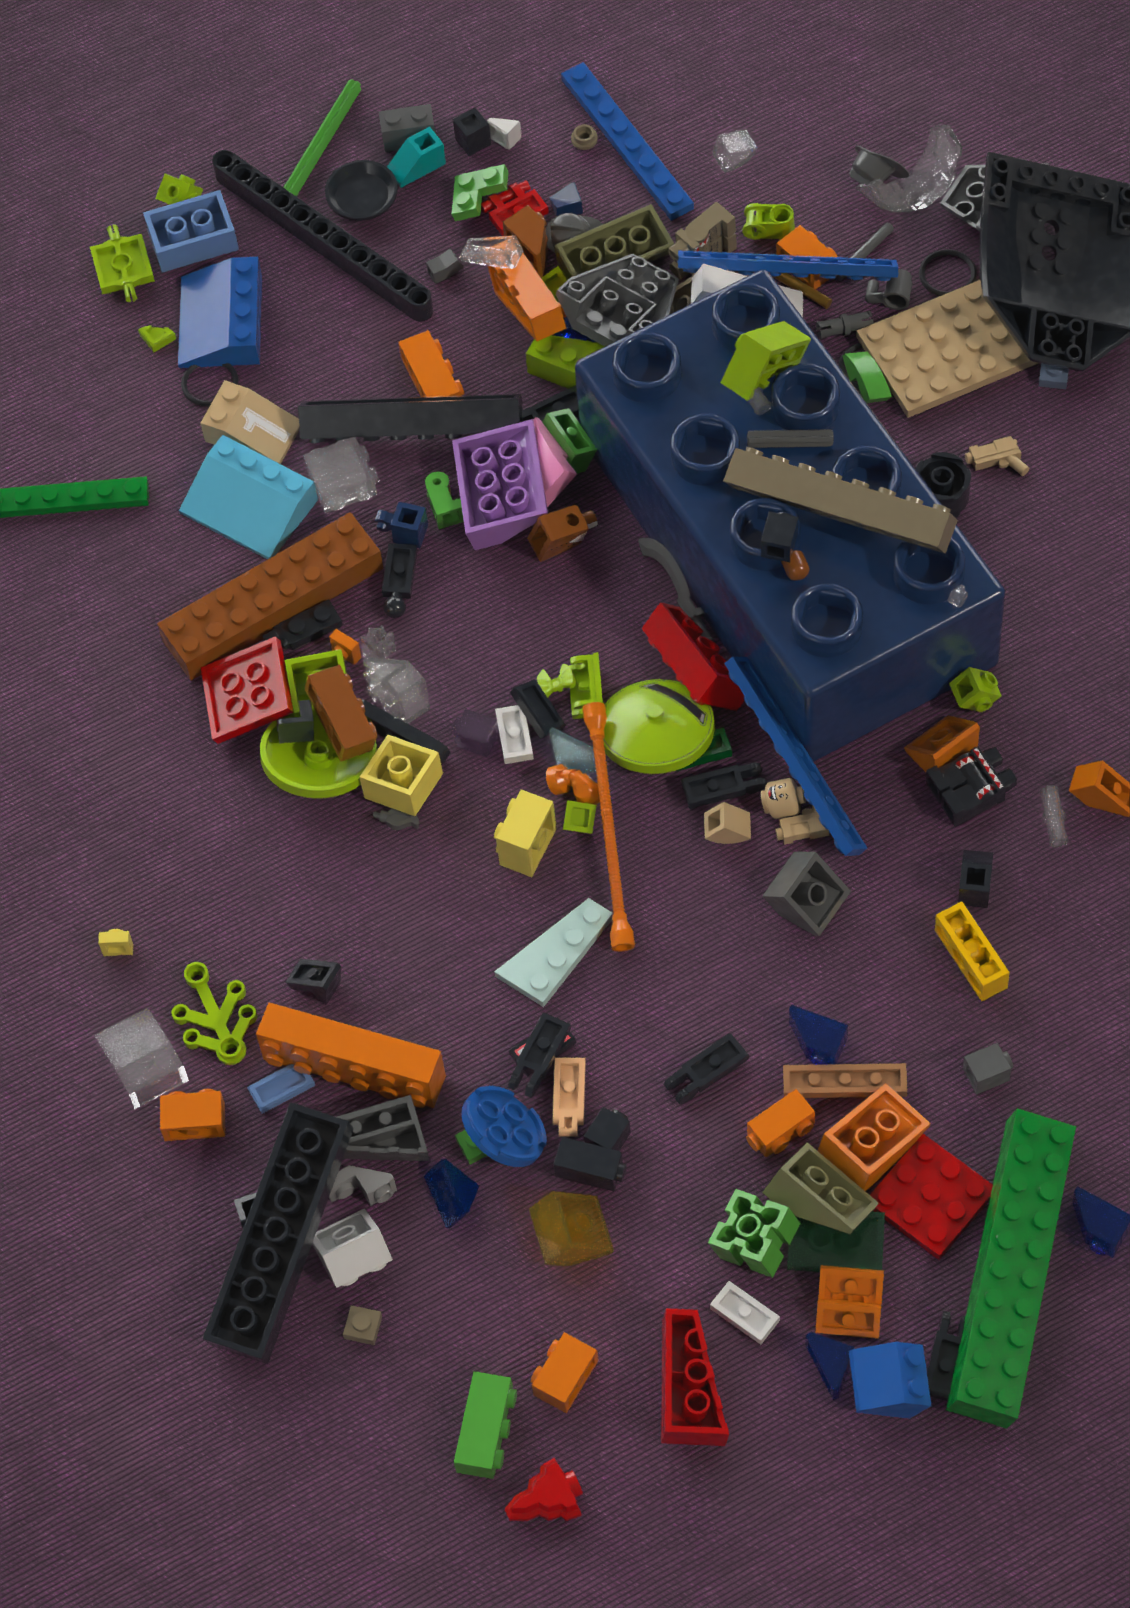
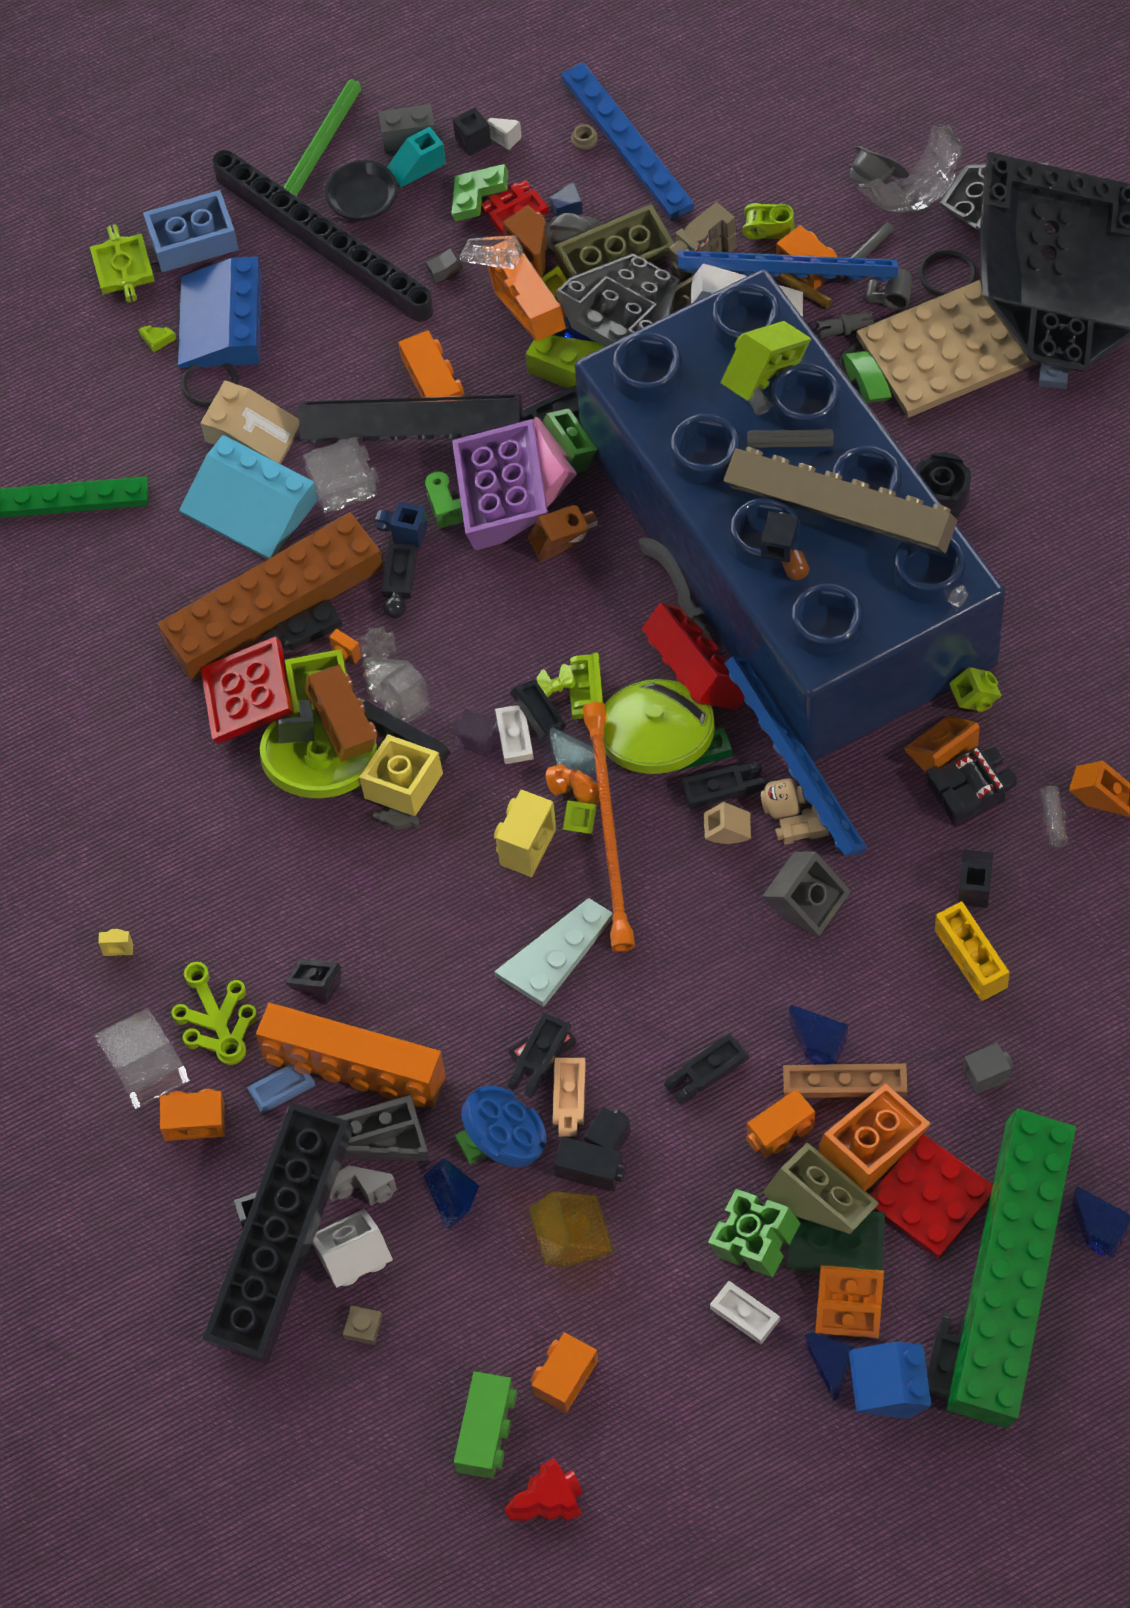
lime brick [155,174,203,205] -> none
red wedge [661,1308,729,1446] -> none
clear brick [712,129,758,173] -> none
tan piece [965,436,1029,476] -> none

